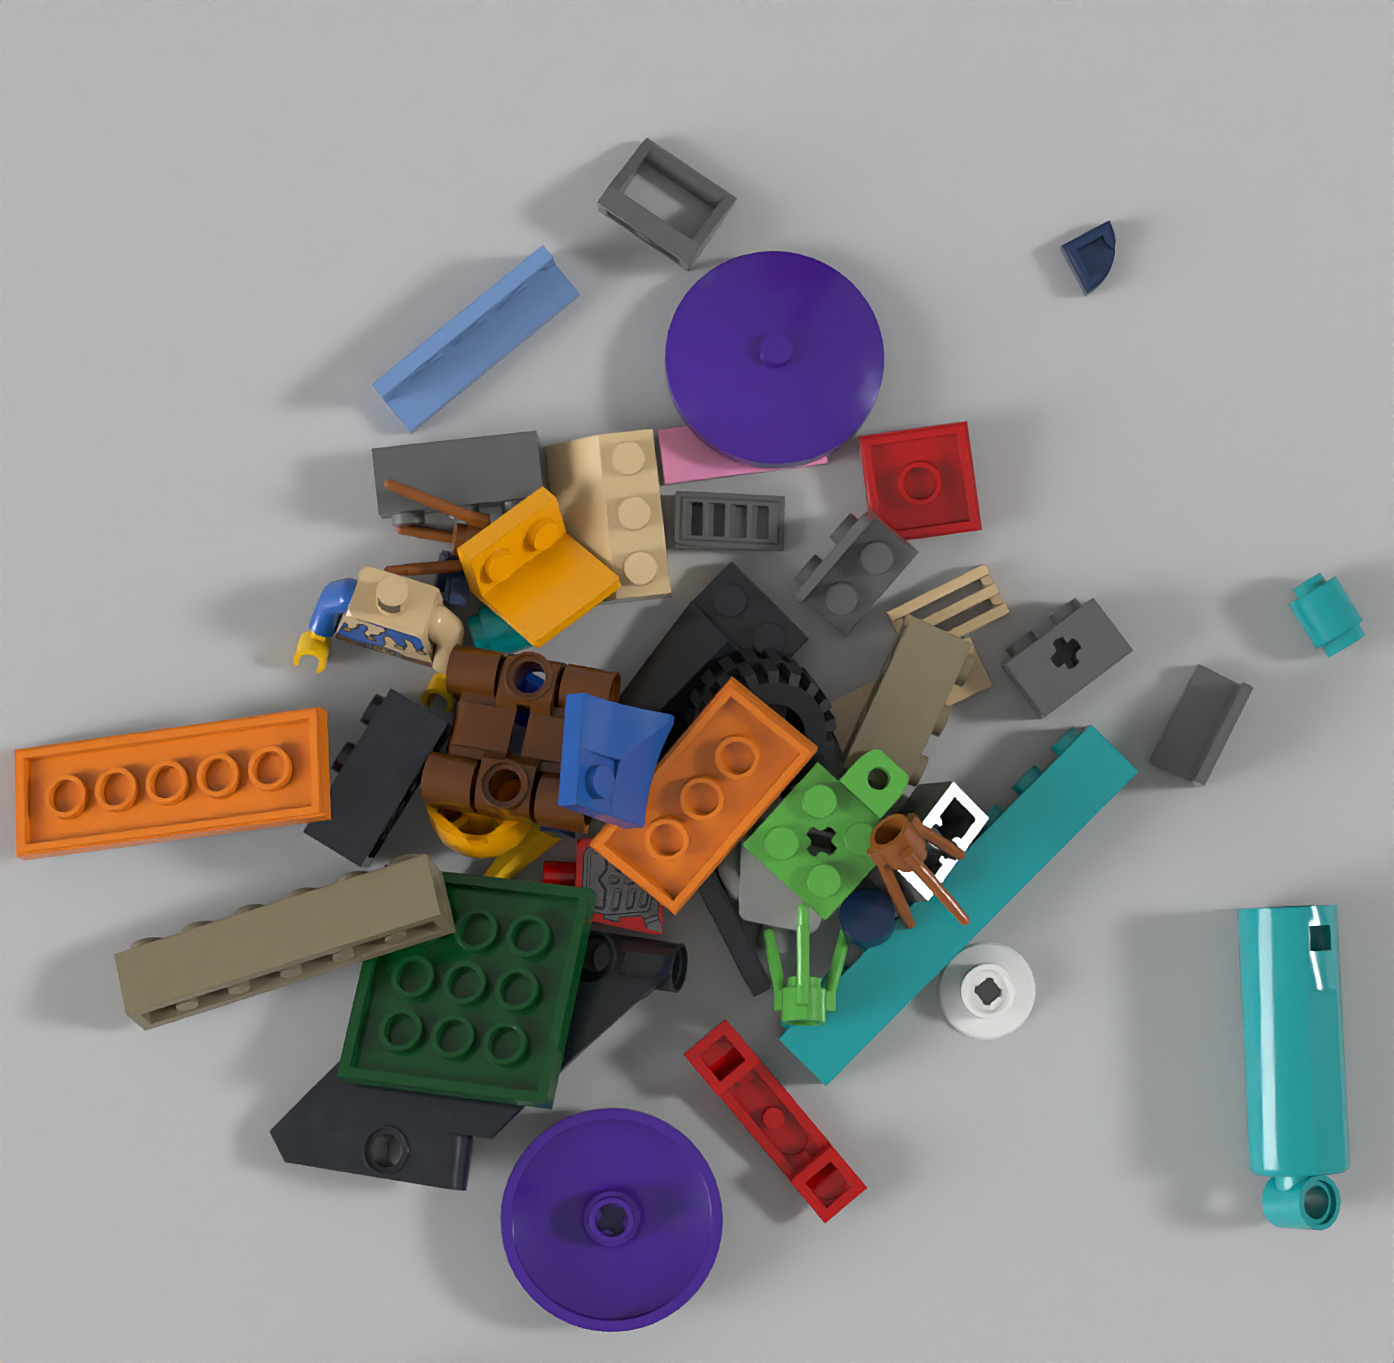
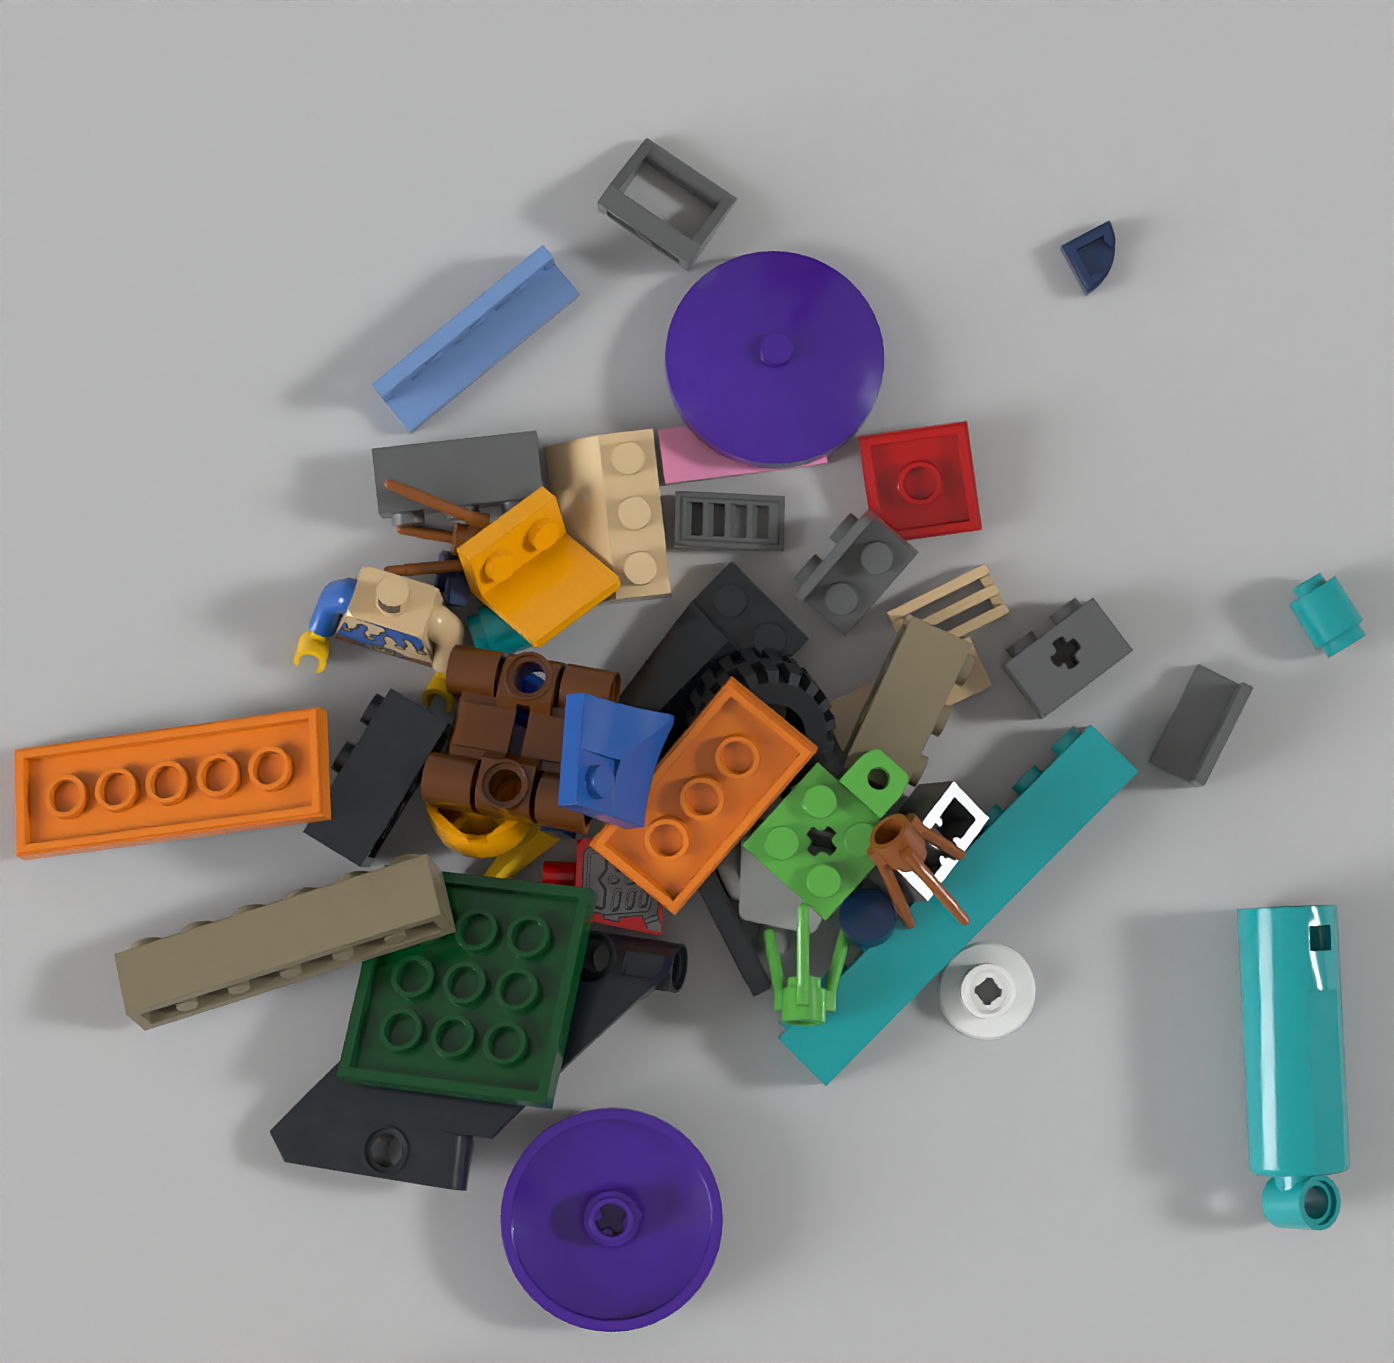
red slope [683,1018,867,1223] -> none

